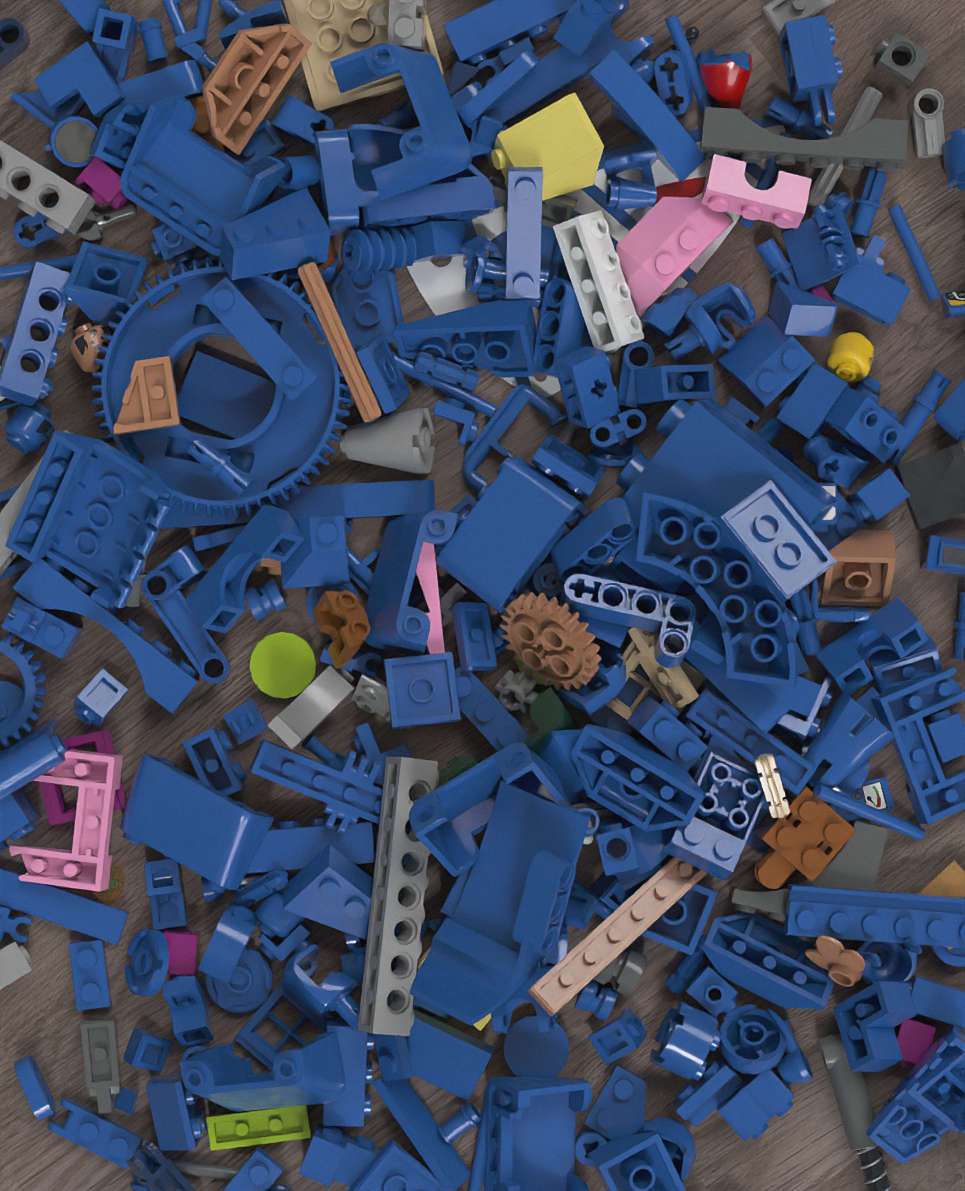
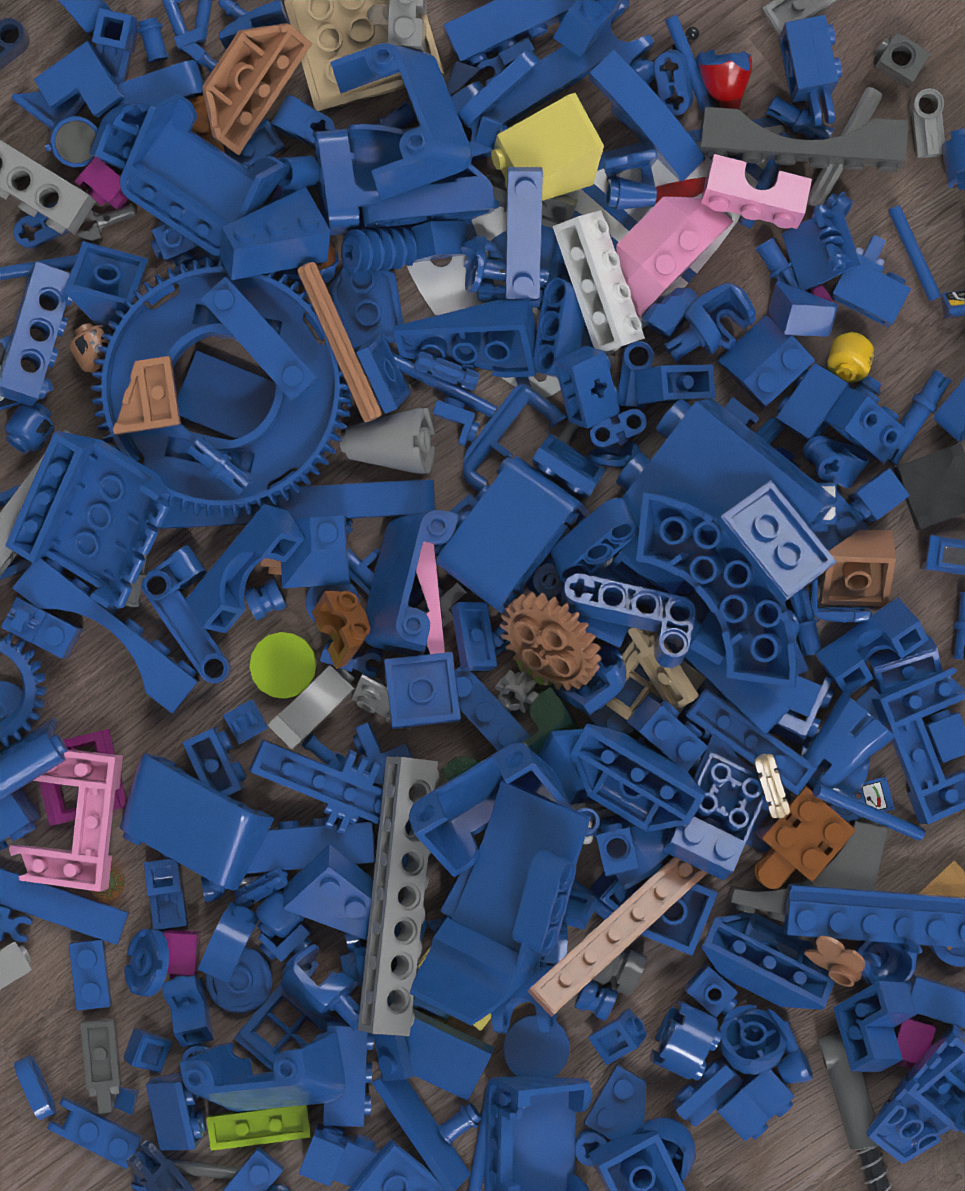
bracket [73,669,128,728] -> none
blue plate [192,524,247,552] -> none
blue axle [665,934,707,994] -> none
blue axle [849,169,887,238] -> none

